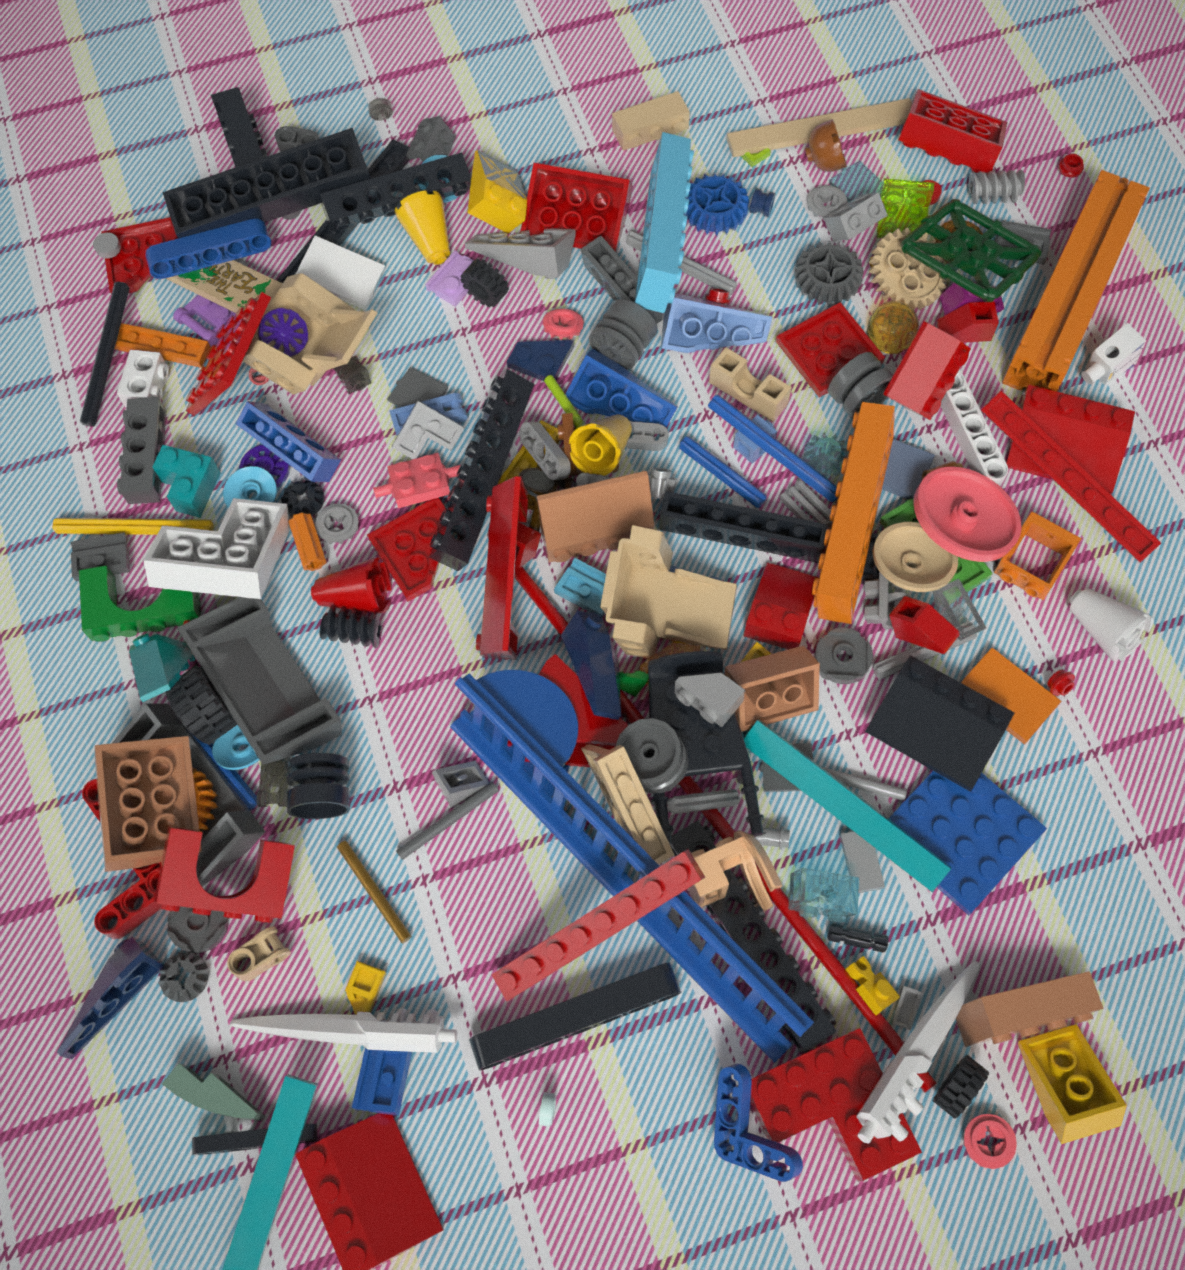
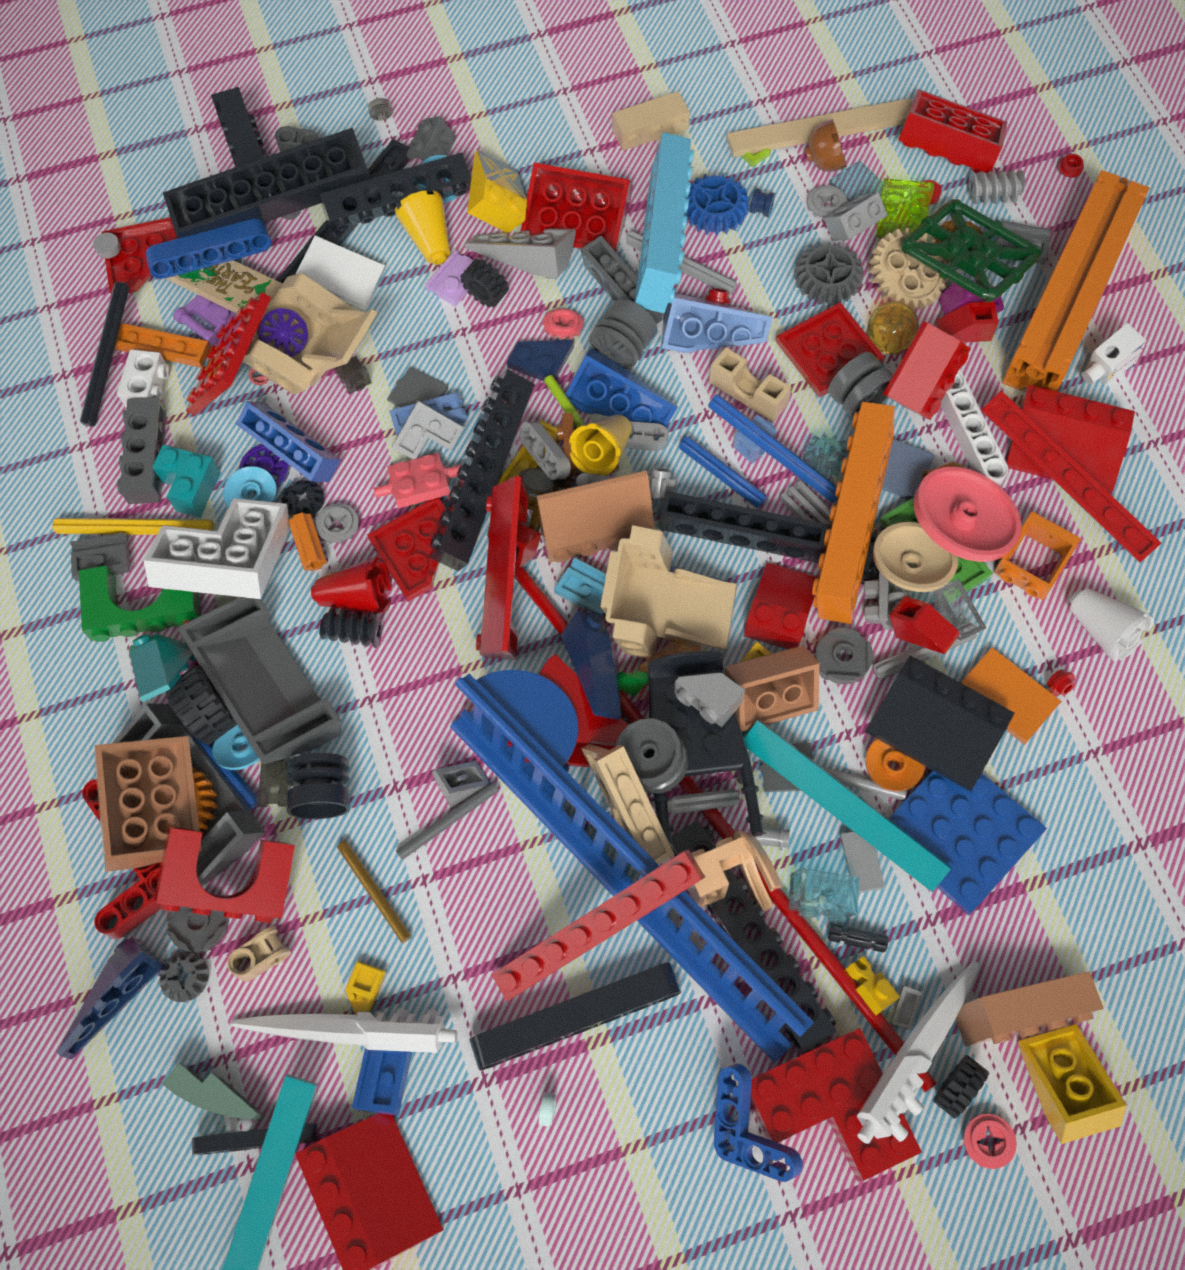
none -> orange dish [865,739,925,792]

